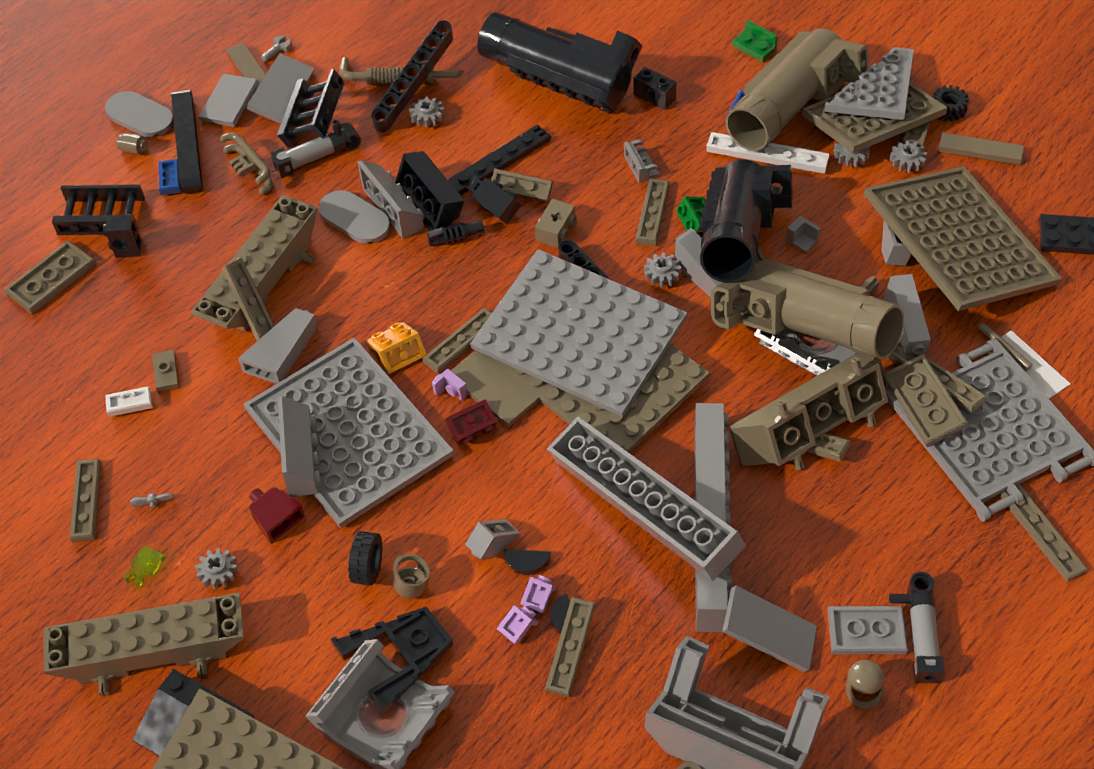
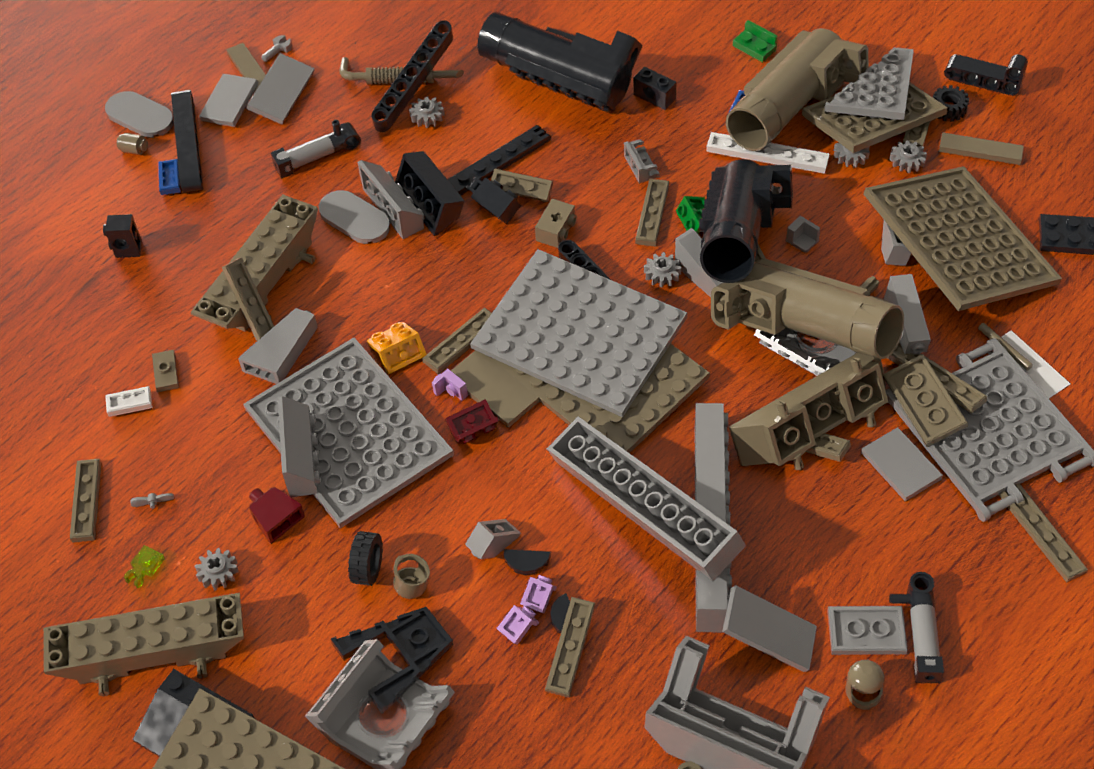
dark tan tile [4,240,96,314] -> none
black fence [52,184,145,235] -> none
dark tan piece [220,133,273,195] -> none
black fence [277,69,345,148] -> none
black hinge [427,219,485,246] -> none
none -> light grey tile [861,427,943,501]
none -> black beam [944,54,1028,95]

